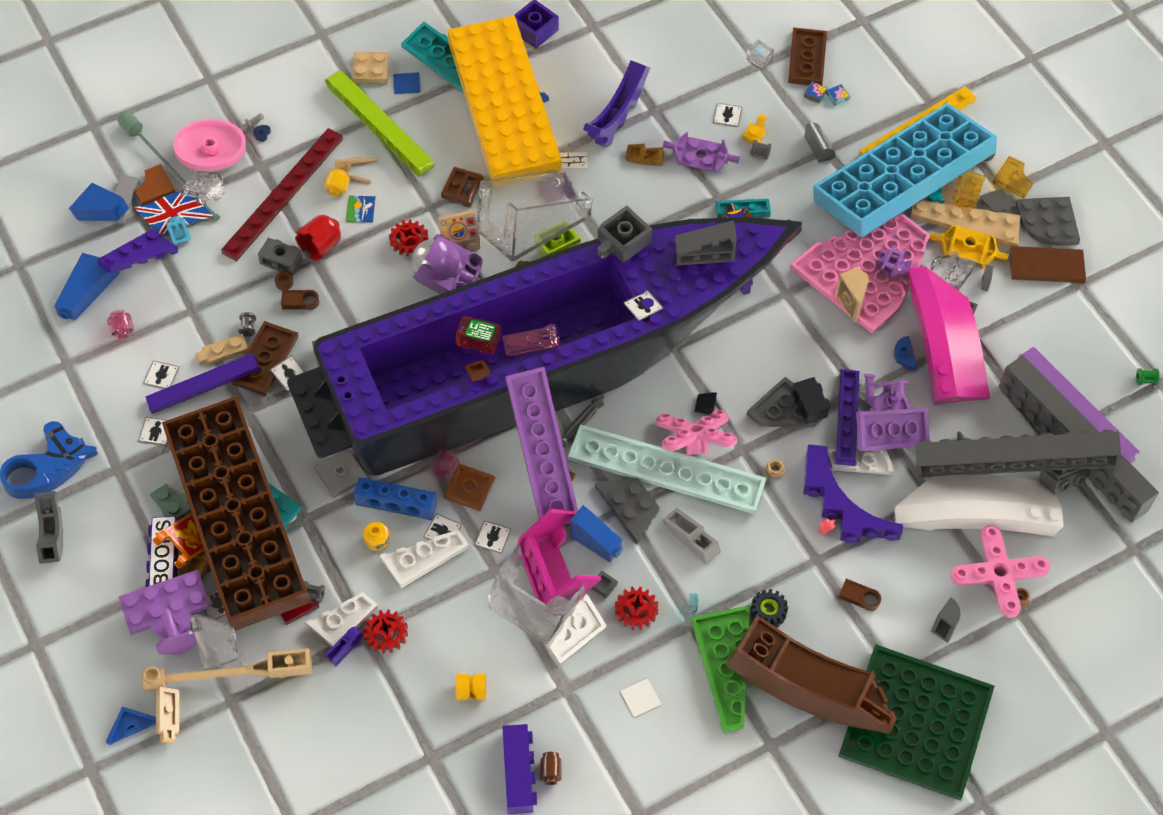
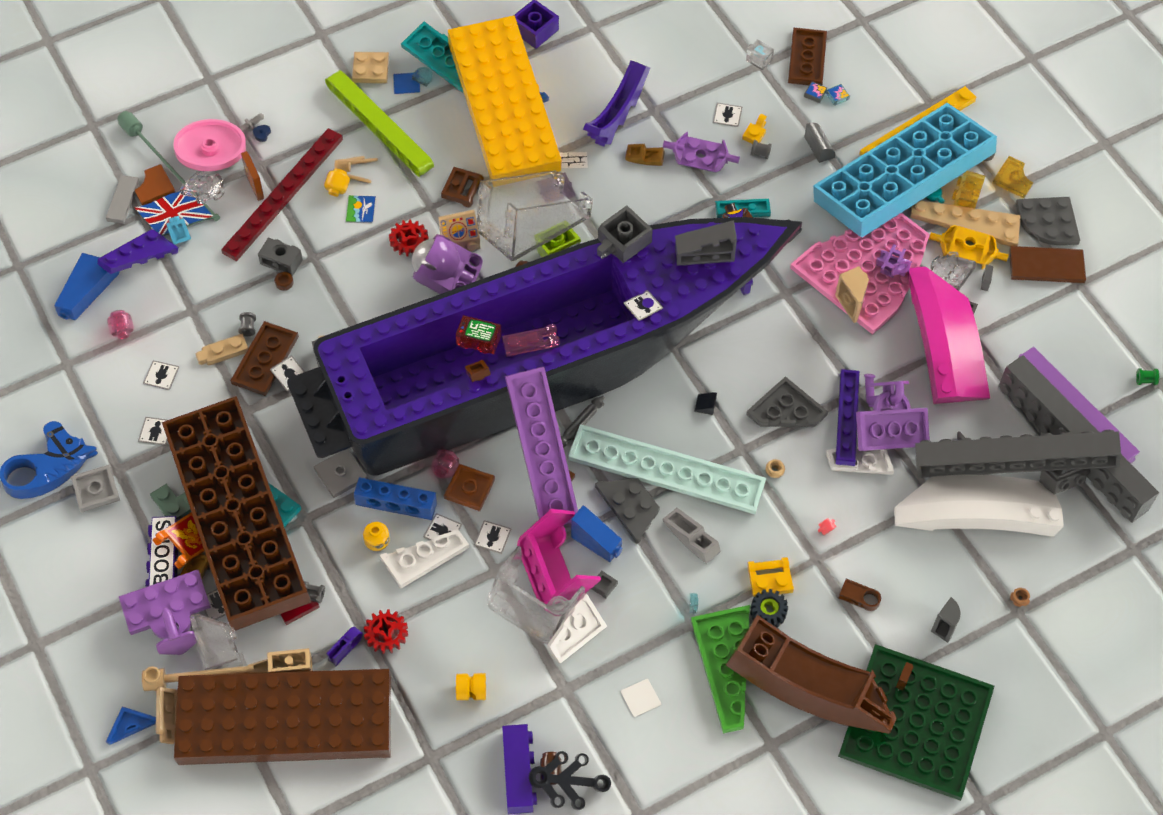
dark grey arch [34,491,63,564] -> none
blue slope [69,183,129,221] -> none
dark purple tile [145,353,260,414] -> none
reddish brown piece [281,290,320,310] -> none
red cylinder [295,215,341,261] -> none
white wing [305,592,378,647] -> none
red gear [615,586,659,630] -> none
bright pink piece [655,410,737,455] -> none
black brick [791,377,831,424] -> none
dark purple arch [803,444,903,543] -> none
blue plate [894,336,917,370] -> none
bright pink piece [950,525,1050,618] -> none
dark grey sticker [980,189,1016,212] -> none
none -> light grey plate [71,465,120,513]
none -> reddish brown brick [174,669,391,765]
none -> dark orange tile [241,151,264,201]
none -> clear light blue tile [412,67,432,87]
none -> black plant [529,751,611,810]
none -> yellow plate [747,557,794,597]
none -> reddish brown tile [896,662,914,690]

